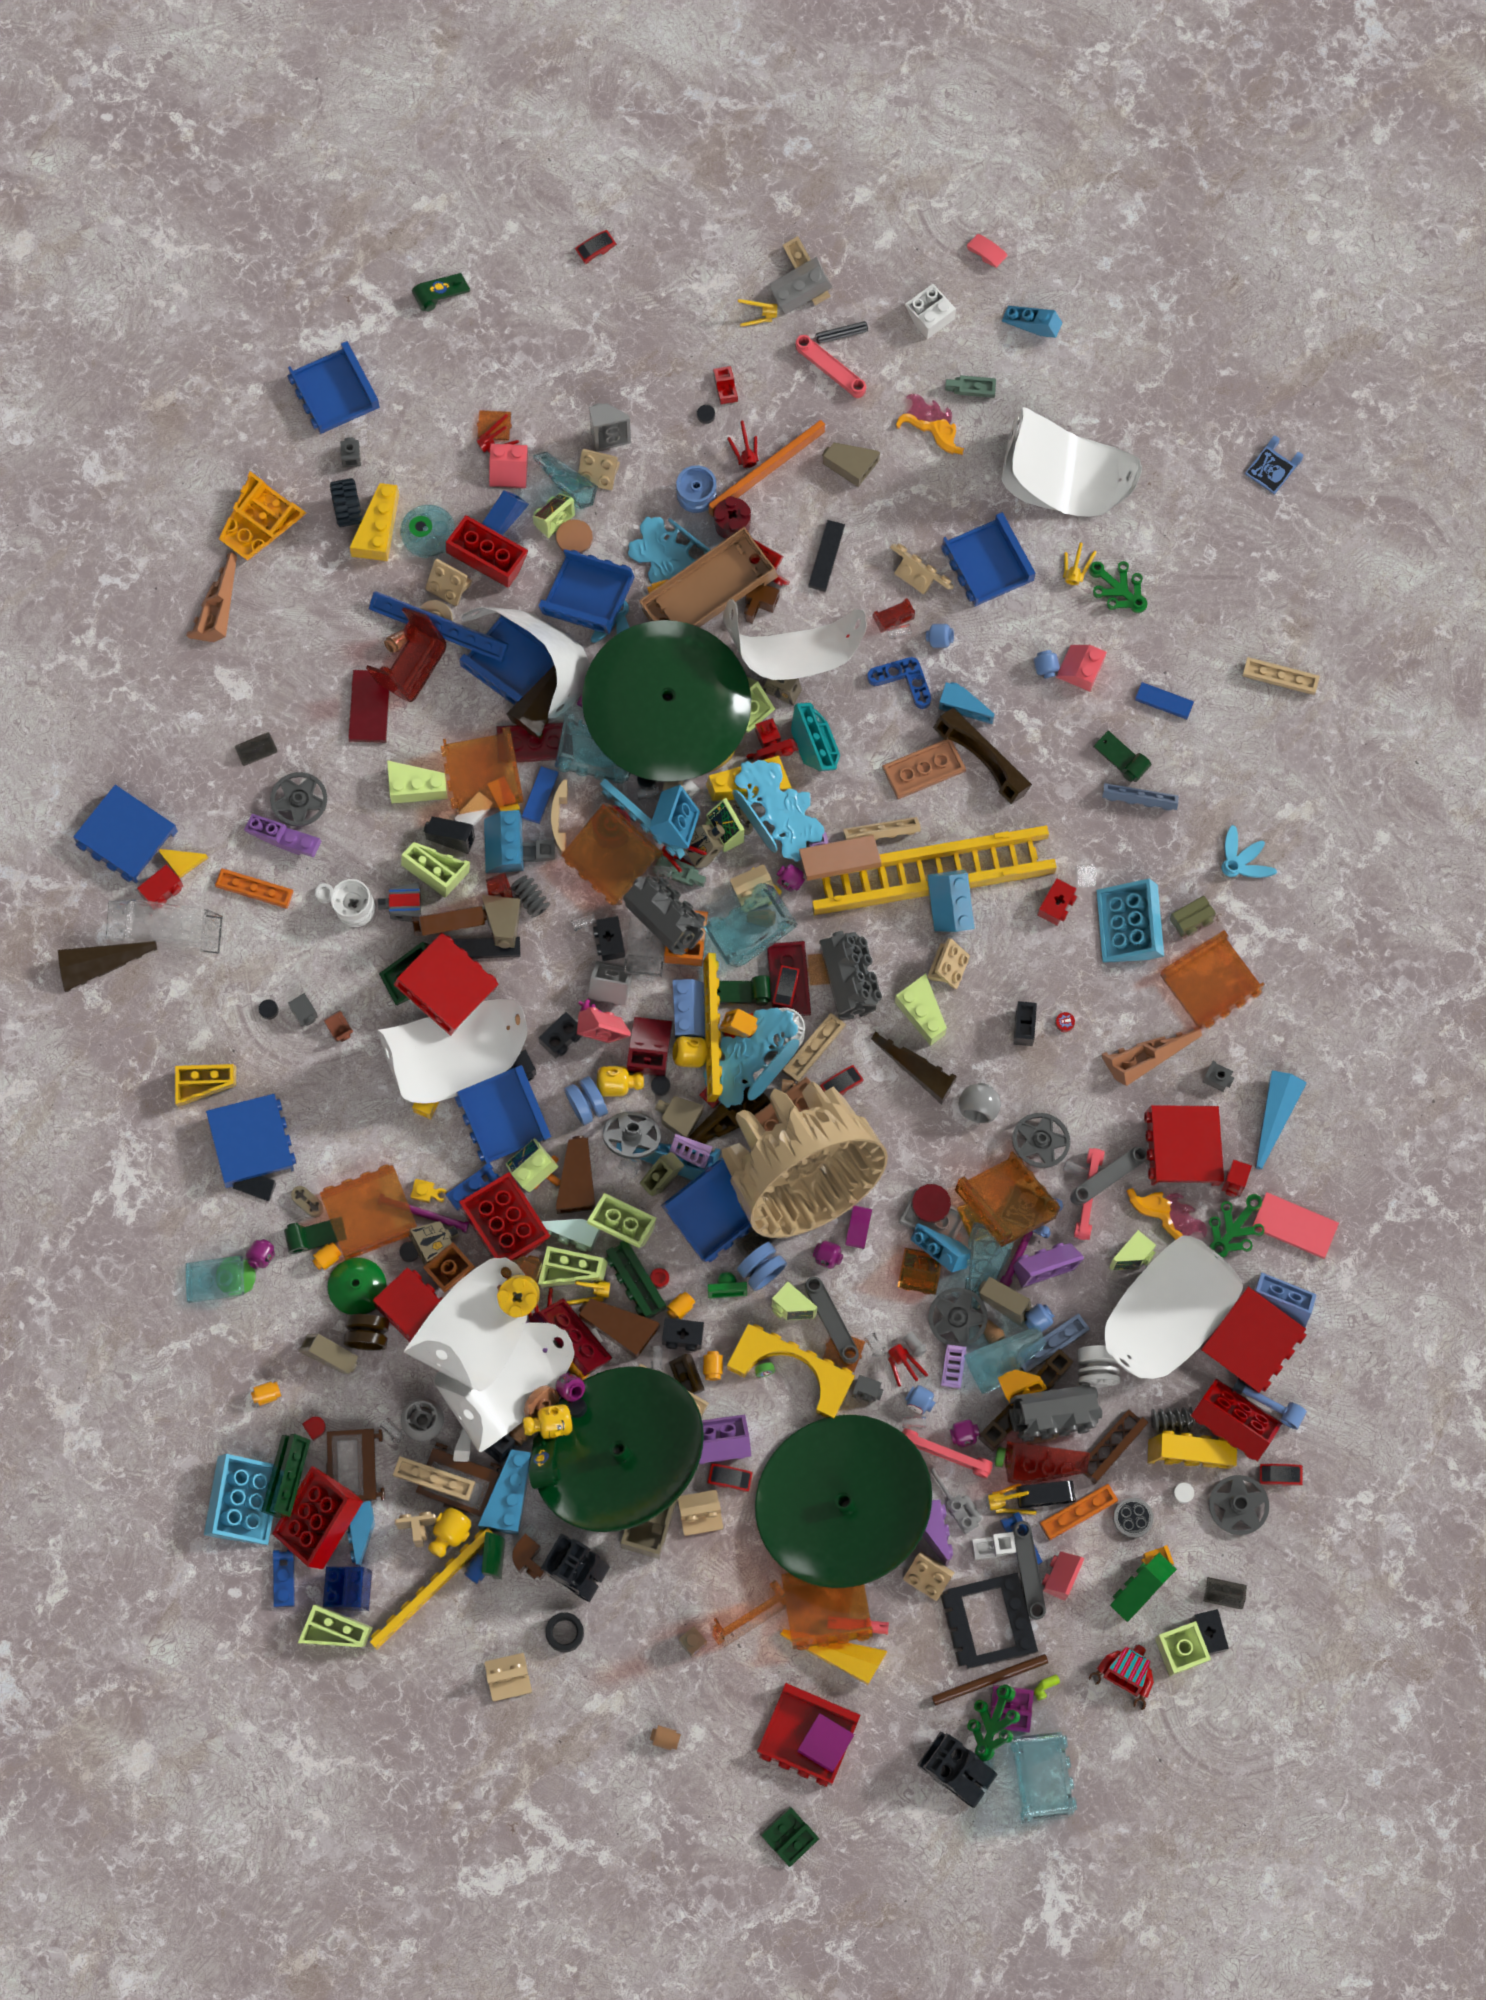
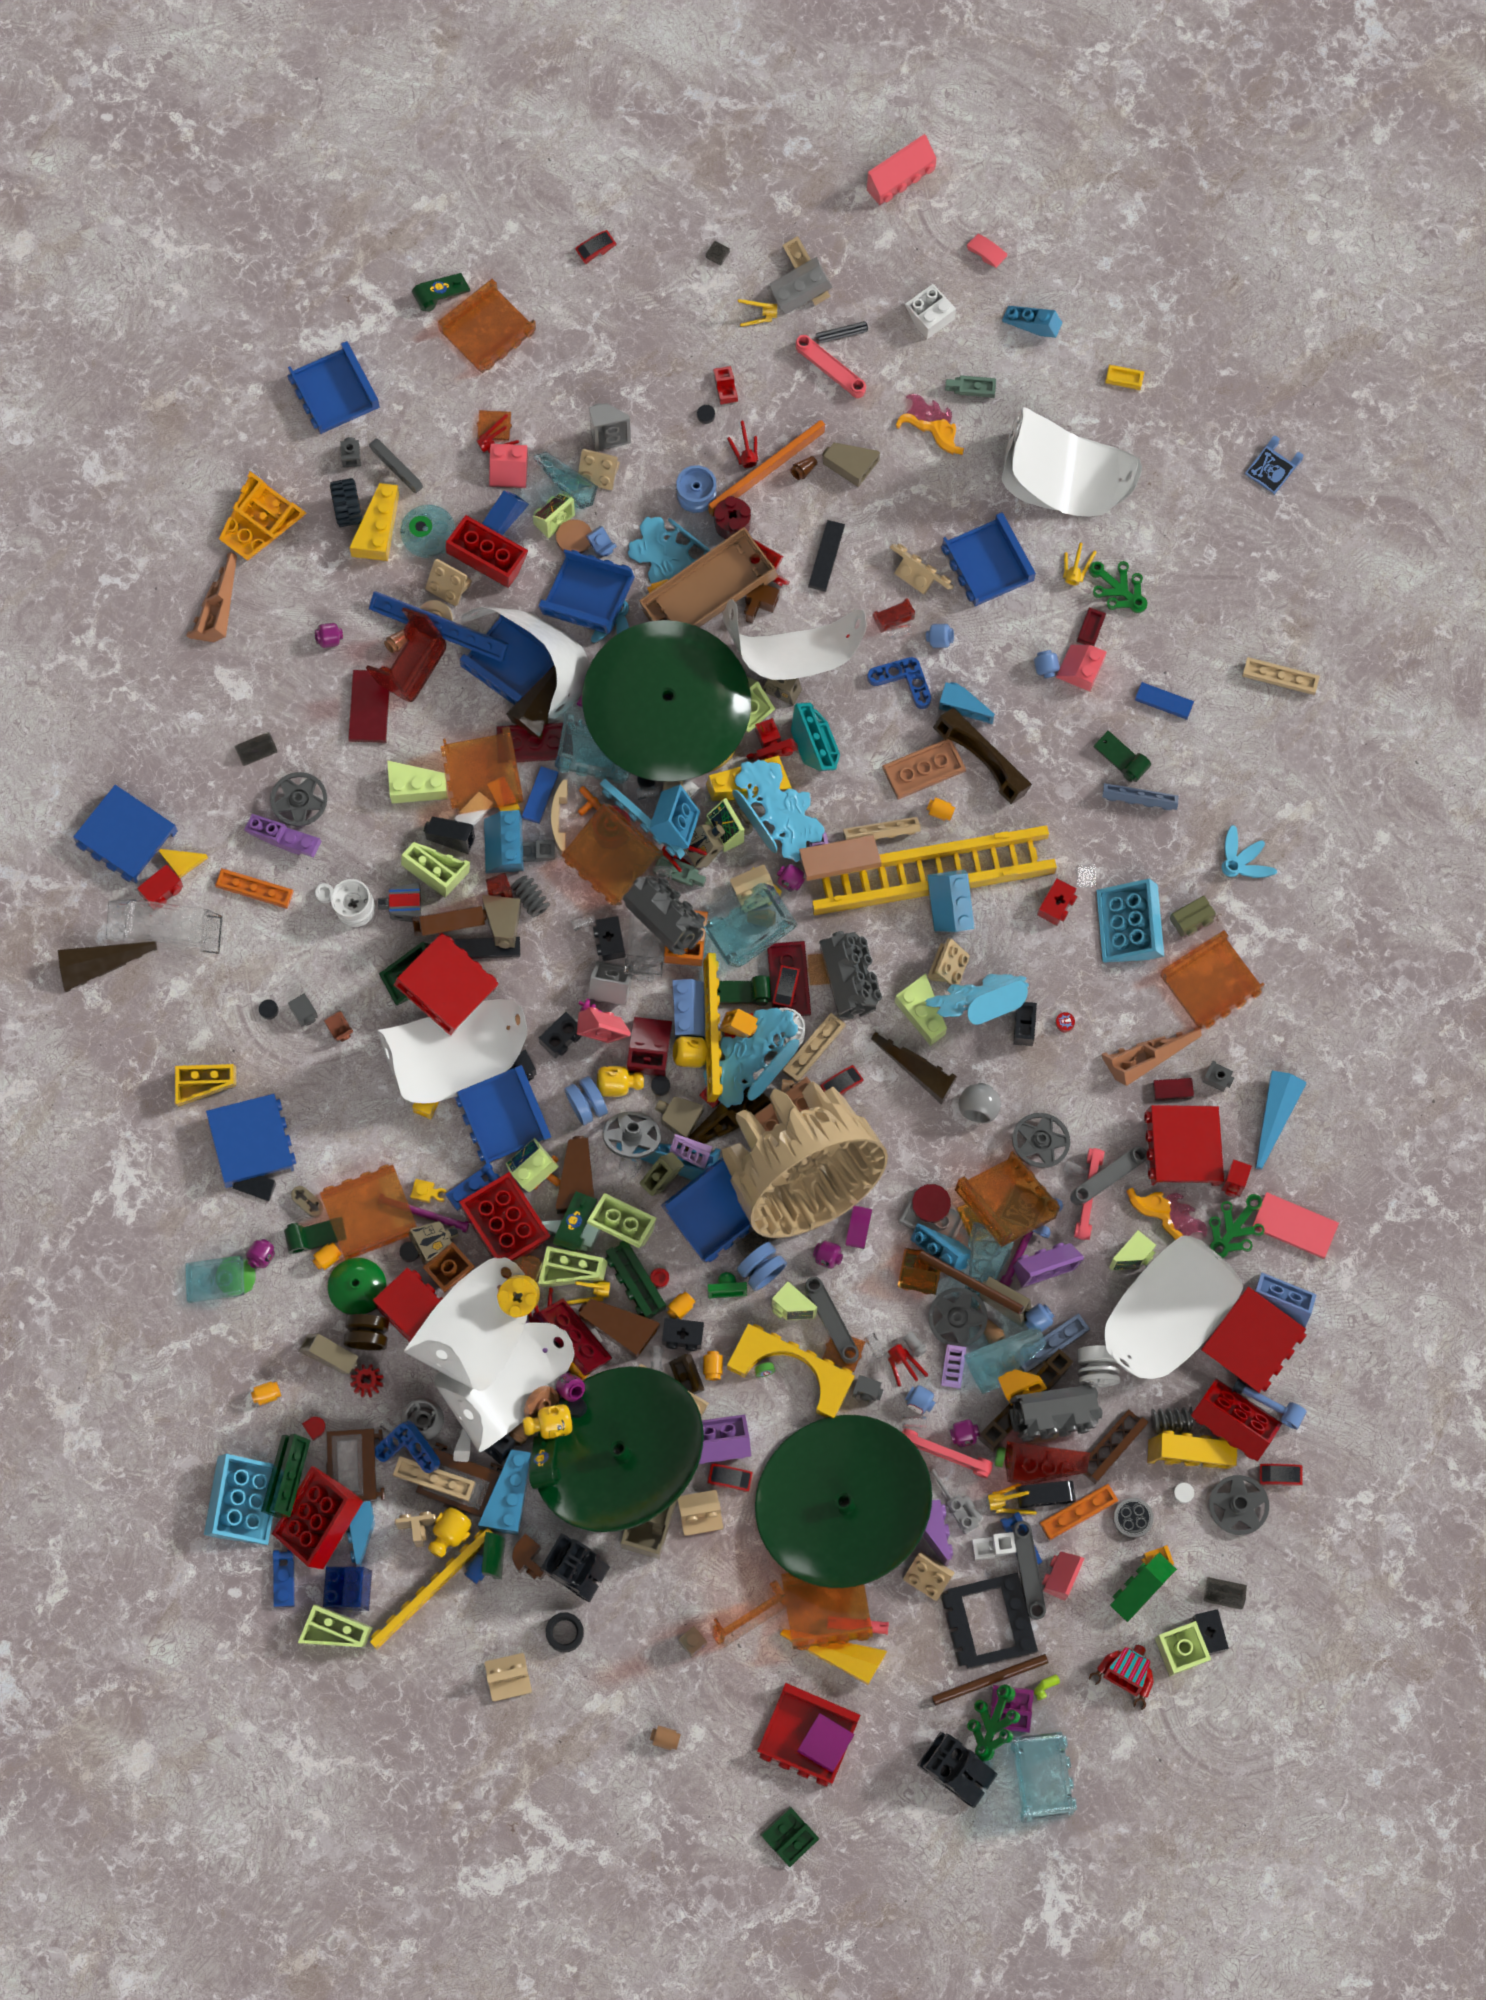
none -> magenta head [315,623,343,648]
none -> red gear [350,1364,384,1398]
none -> dark grey beam [369,438,423,493]
none -> blue beam [375,1421,440,1473]
none -> clear orange panel [438,279,536,373]
none -> dark green door [553,1191,598,1252]
none -> orange piece [578,786,603,816]
none -> medium blue bracket [586,526,617,557]
none -> clear smoke plate [706,241,730,266]
none -> reddish brown cone [791,456,818,480]
none -> coral slope [867,134,937,205]
none -> reddish brown piece [918,1250,1024,1315]
none -> medium azure plant [925,974,1029,1025]
none -> light orange brick [926,797,956,821]
none -> dark red tile [1076,607,1106,646]
none -> yellow tile [1105,364,1145,390]
none -> dark red tile [1153,1078,1194,1100]

